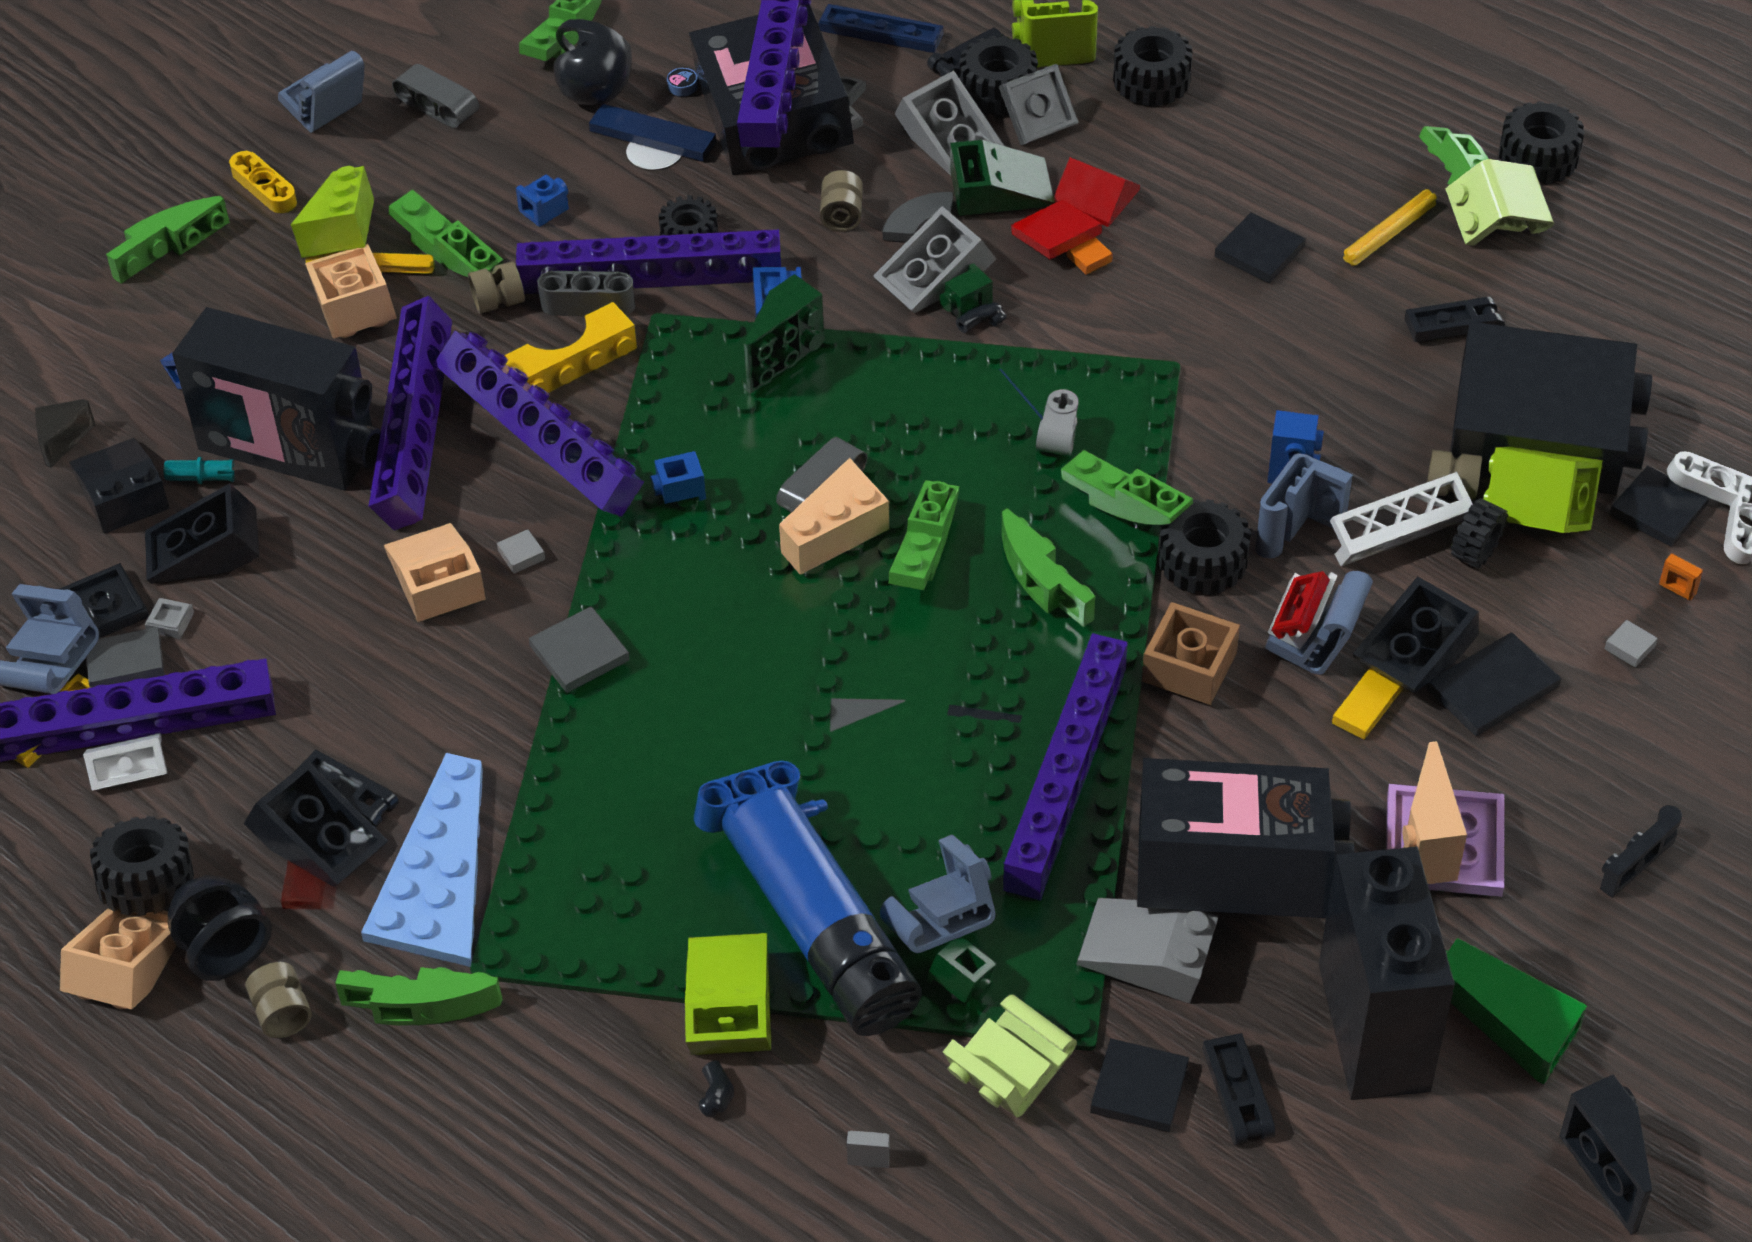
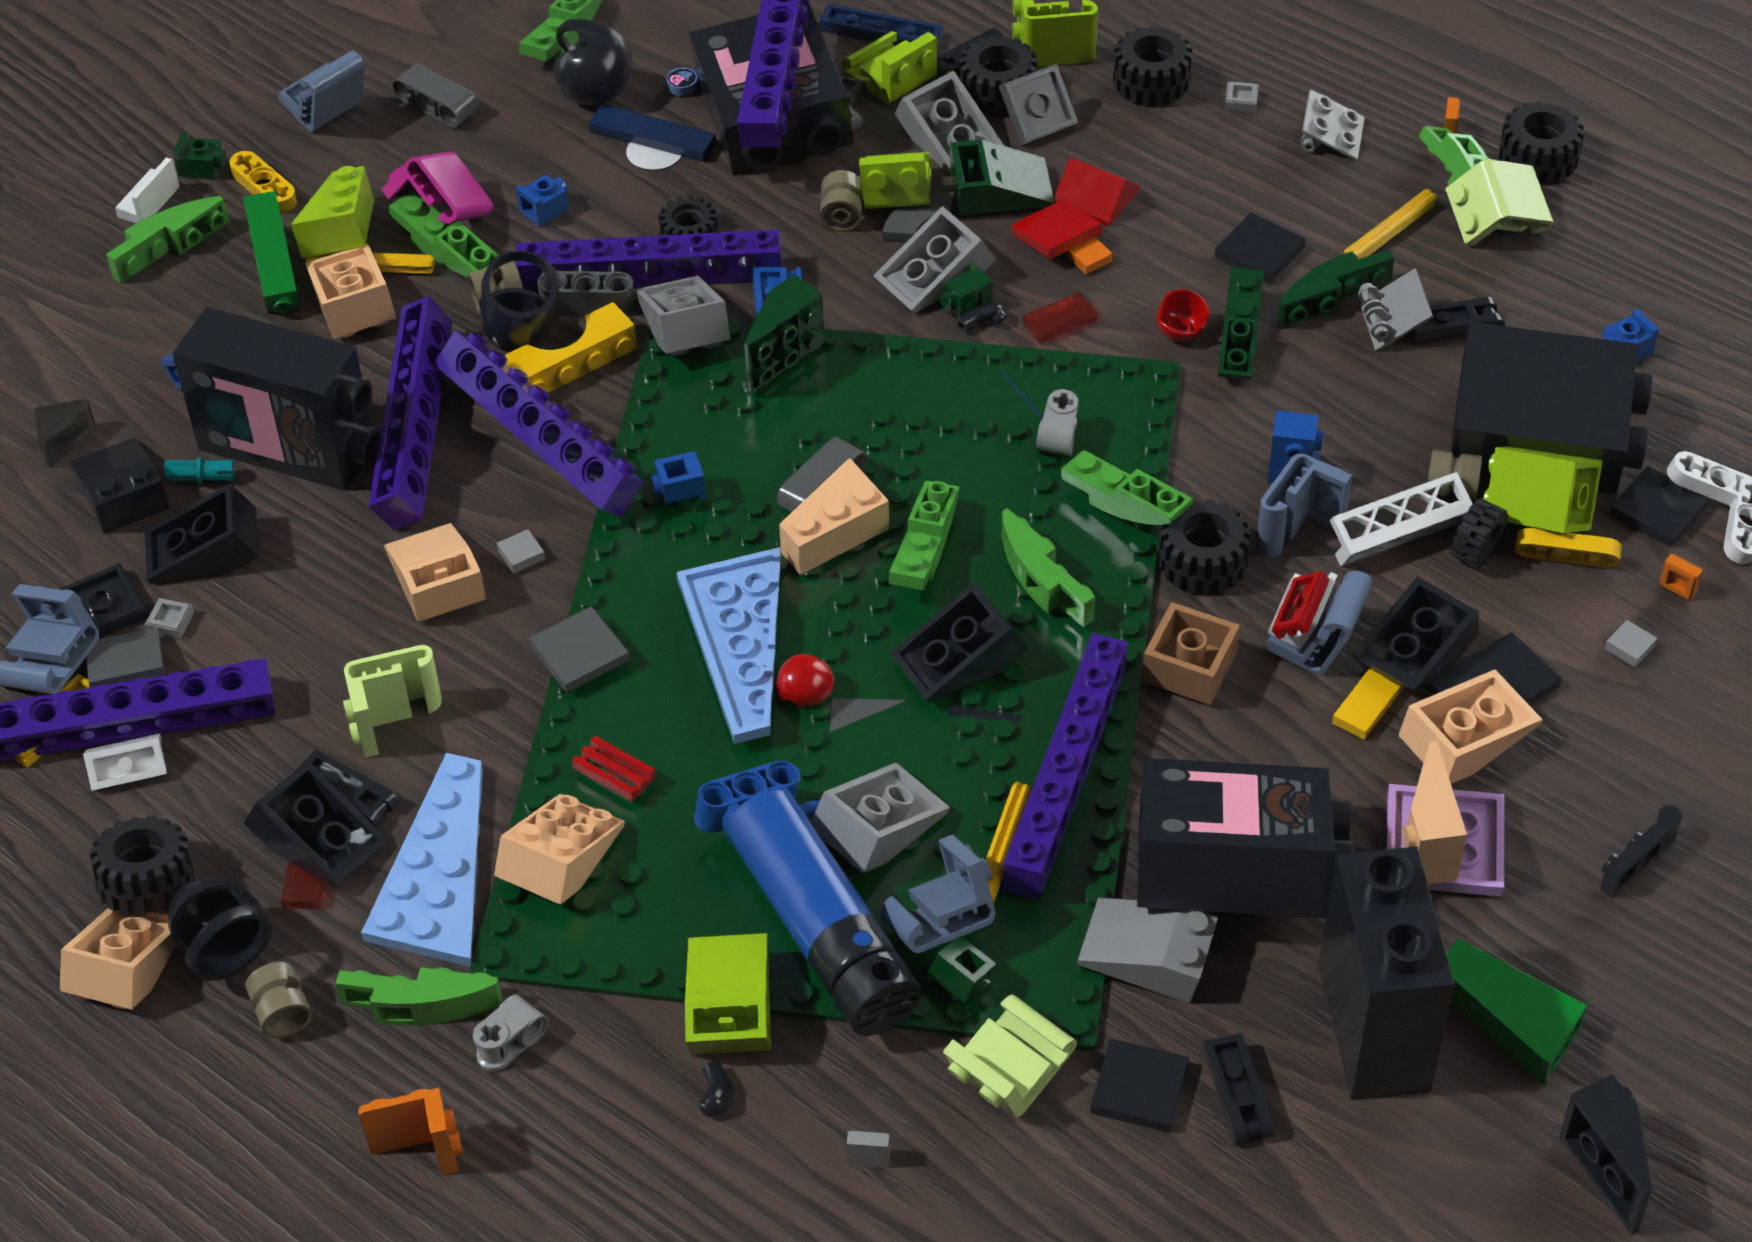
none -> white panel [115,158,180,223]
none -> dark green brick [173,132,226,180]
none -> green slope [243,191,300,313]
none -> yellowish green piece [343,645,442,758]
none -> orange bracket [358,1088,463,1175]
none -> dark pink piece [381,152,493,223]
none -> light grey piece [472,994,548,1072]
none -> black piece [479,251,559,353]
none -> light nougat slope [494,794,625,904]
none -> red tile [572,736,655,802]
none -> light grey slope [635,276,731,356]
none -> light blue wing [677,547,781,744]
none -> red hair [775,653,834,709]
none -> light grey slope [811,763,950,873]
none -> lime piece [842,31,937,104]
none -> lime piece [859,152,932,209]
none -> black slope [890,582,1028,703]
none -> yellow axle [986,782,1032,904]
none -> clear red tile [1023,292,1097,344]
none -> red hair [1156,289,1210,343]
none -> dark green slope [1218,267,1264,380]
none -> light grey tile [1225,82,1259,113]
none -> dark green slope [1277,250,1394,329]
none -> light grey hinge [1300,89,1365,160]
none -> light grey hinge [1358,268,1433,352]
none -> light nougat slope [1399,669,1543,784]
none -> orange tile [1443,97,1460,134]
none -> yellow beam [1515,528,1622,568]
none -> blue brick [1602,309,1659,361]

